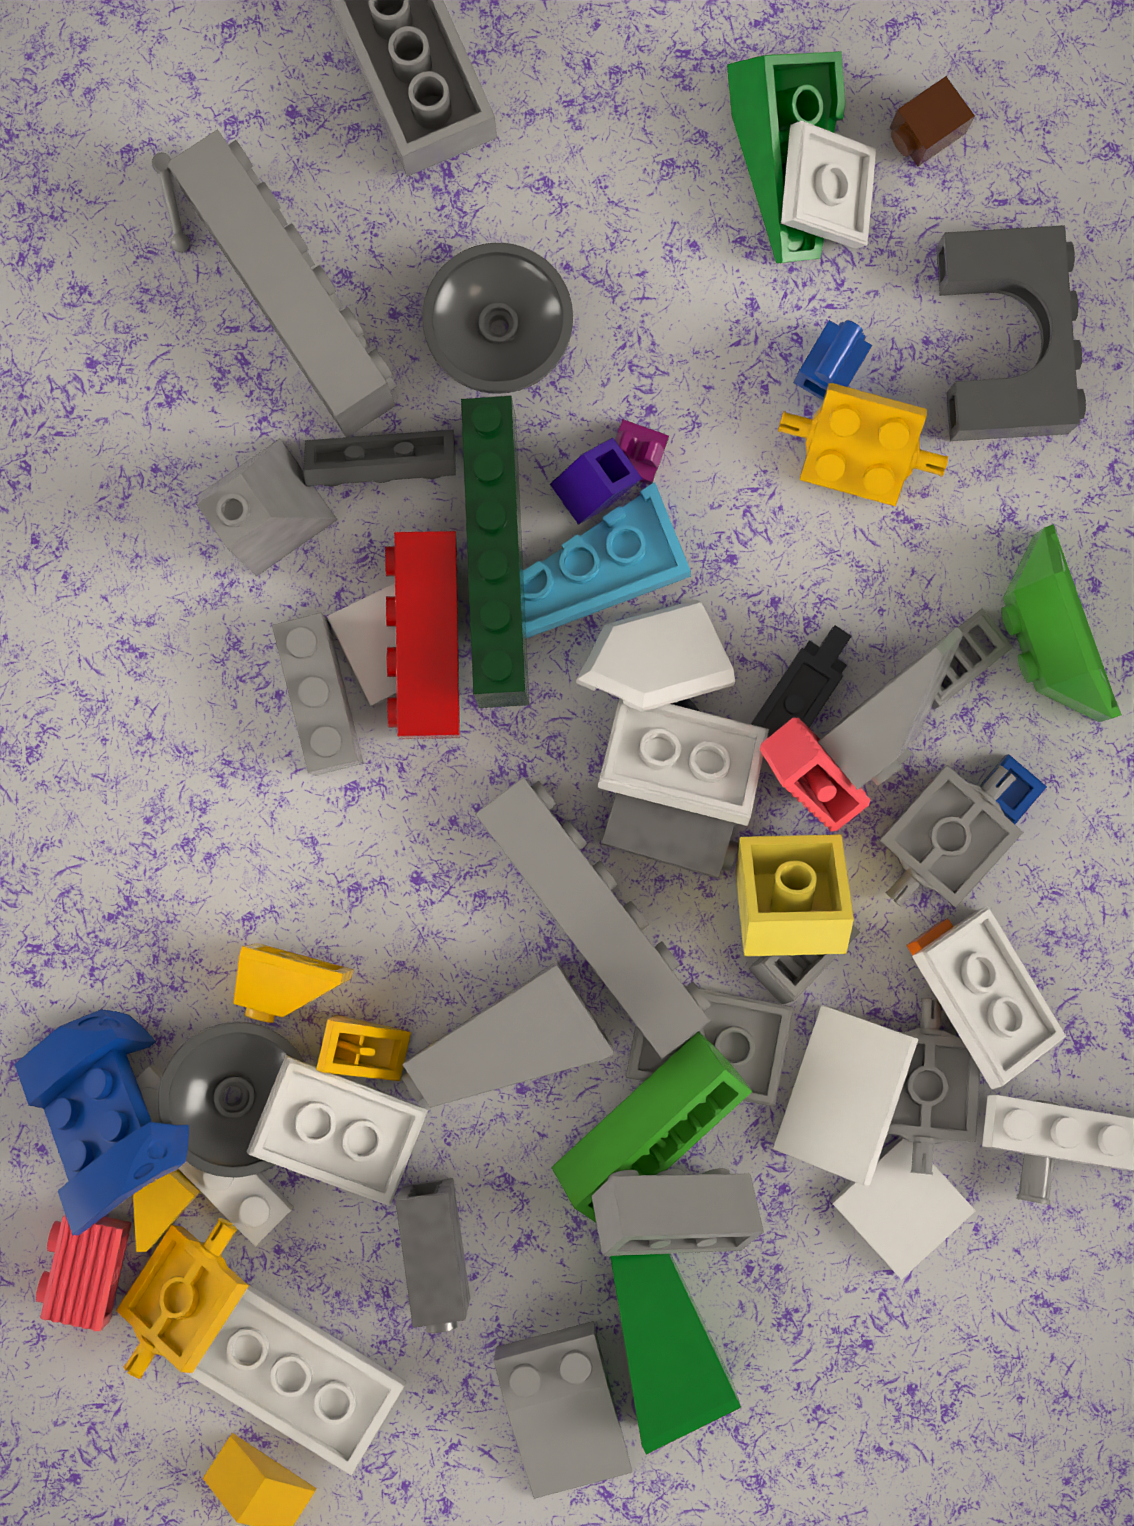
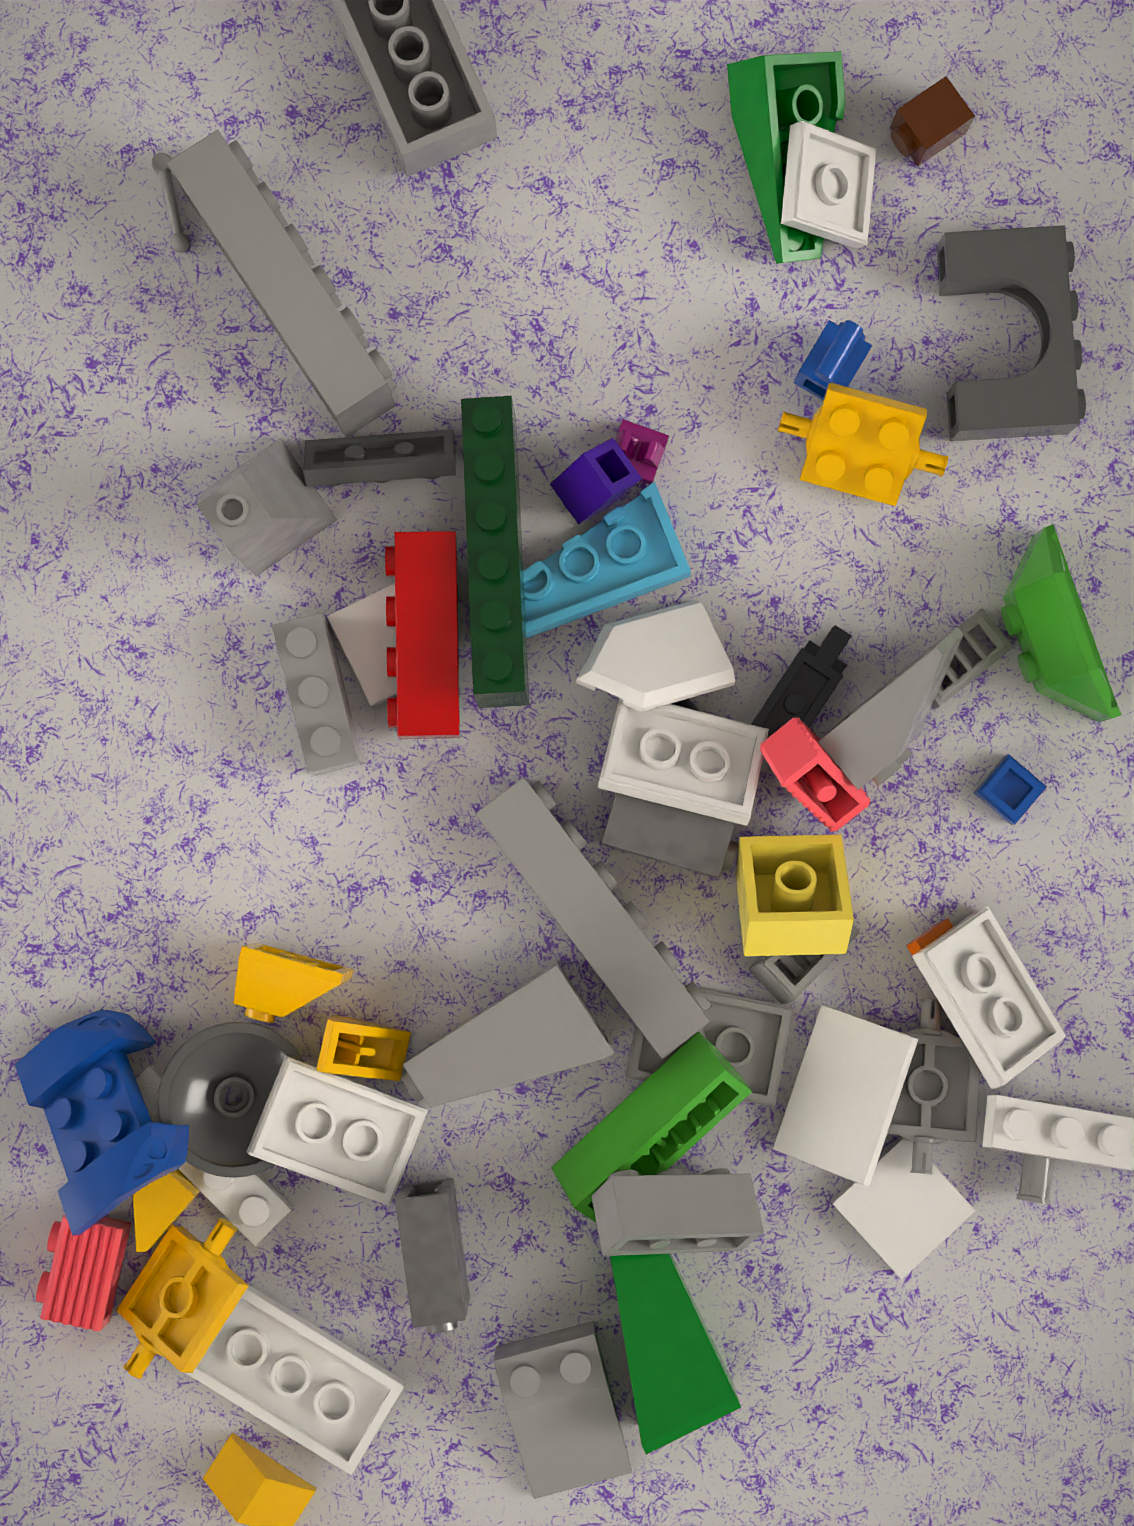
dark grey dish [422,242,573,394] -> none
light grey plate [878,765,1024,908] -> none

